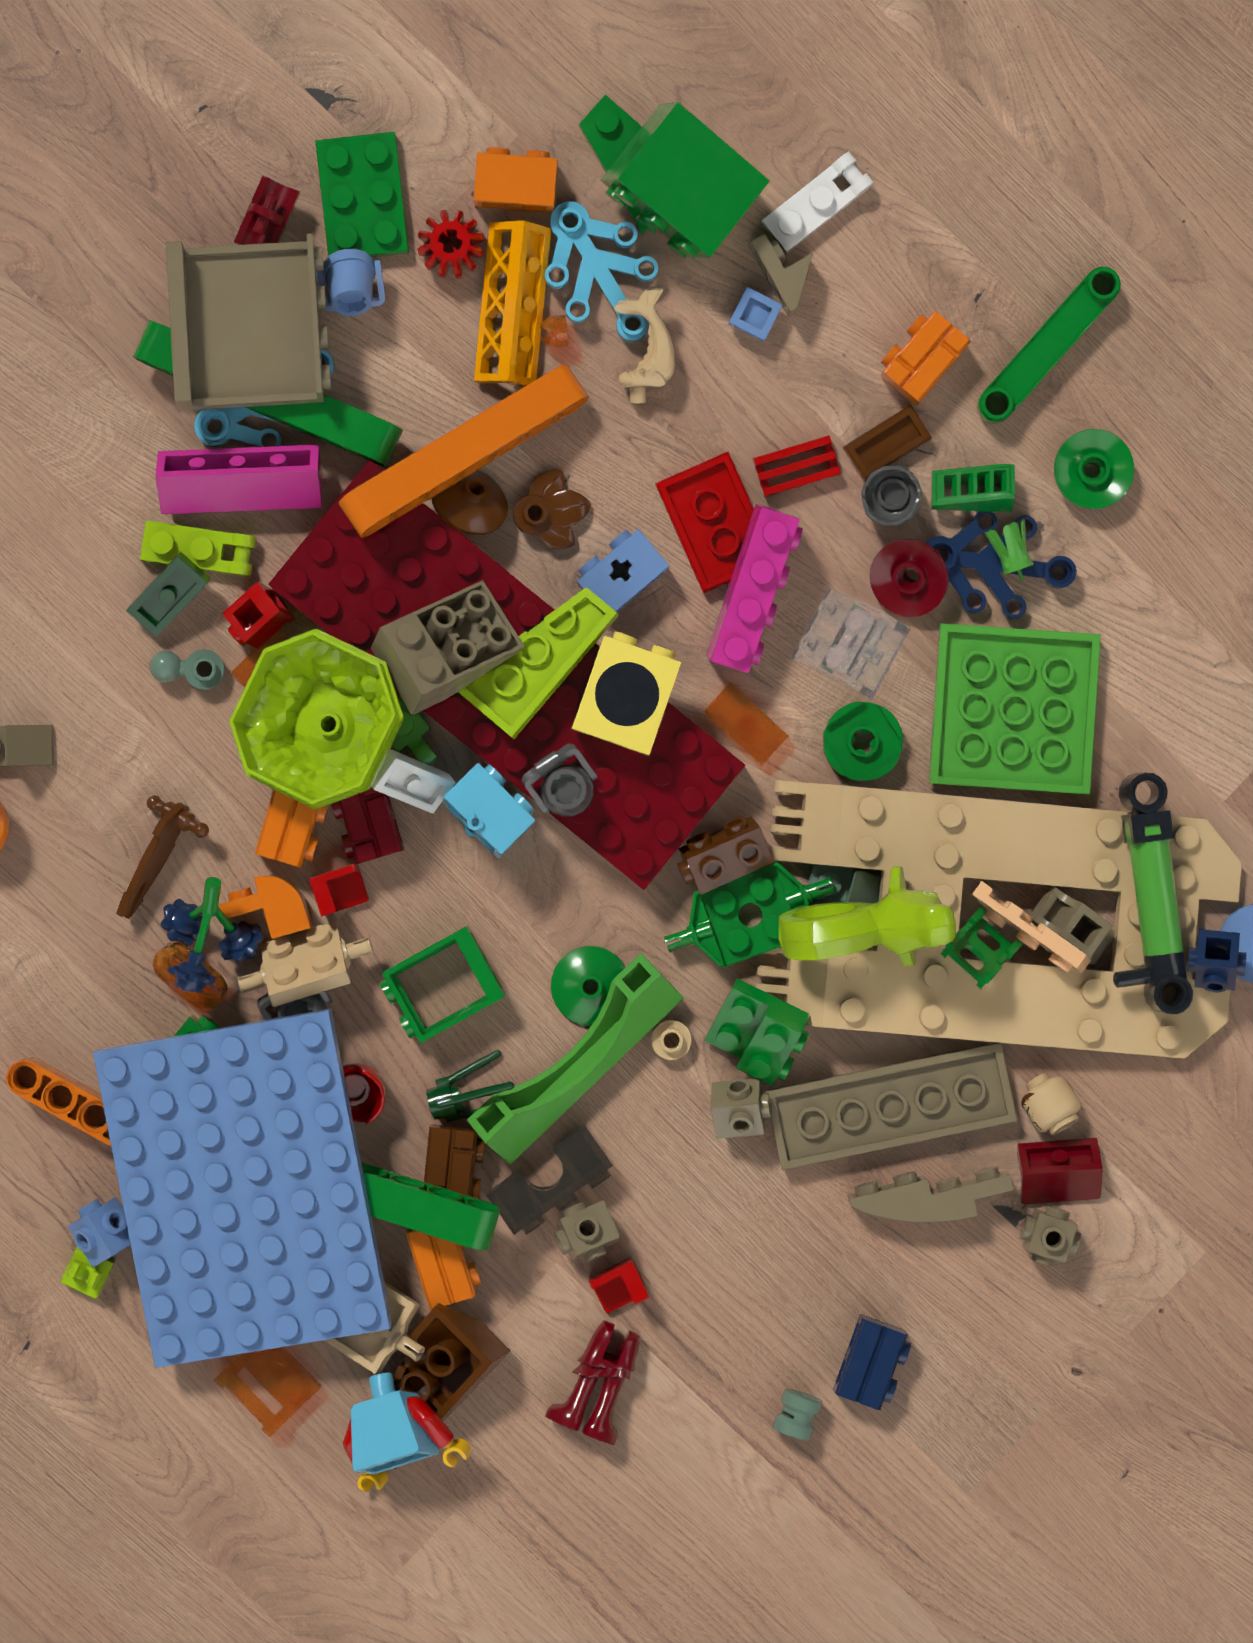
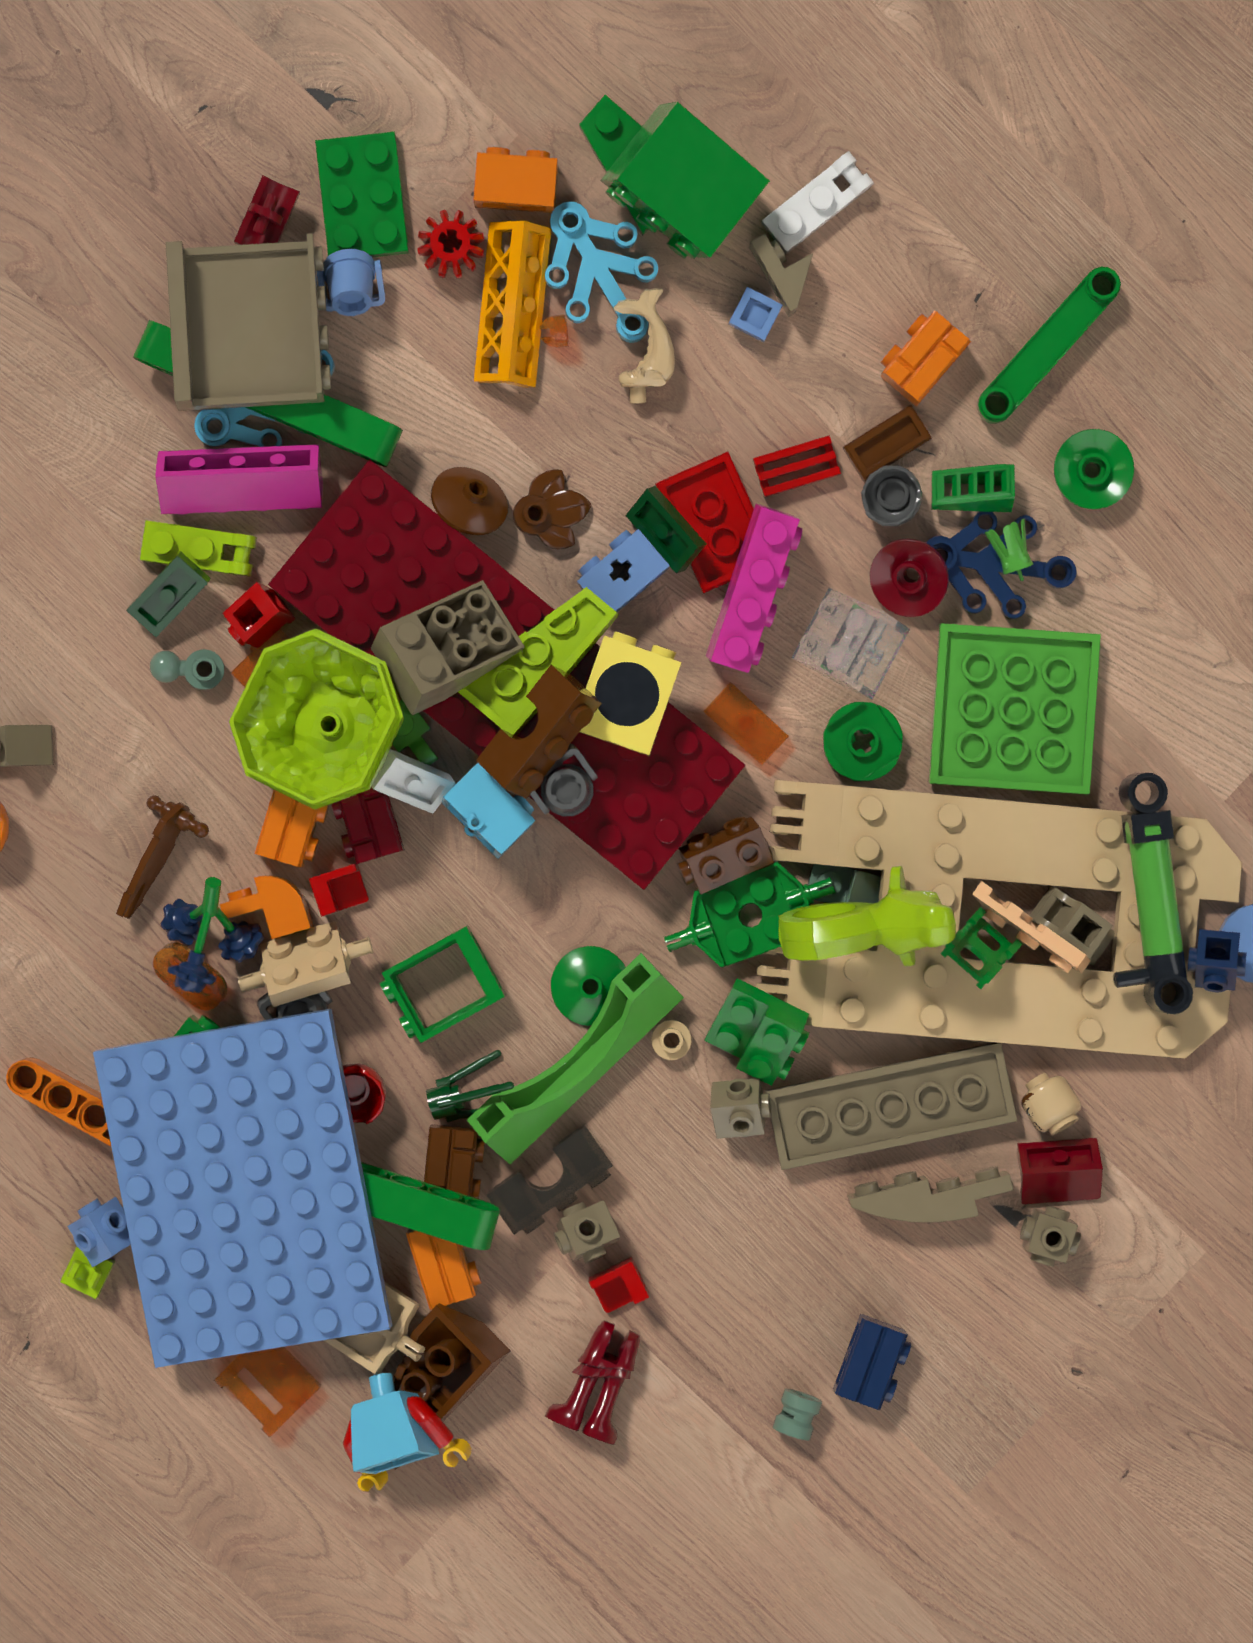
orange beam [338,364,589,538] -> none
none -> reddish brown arch [476,664,602,799]
none -> dark green plate [625,486,706,574]

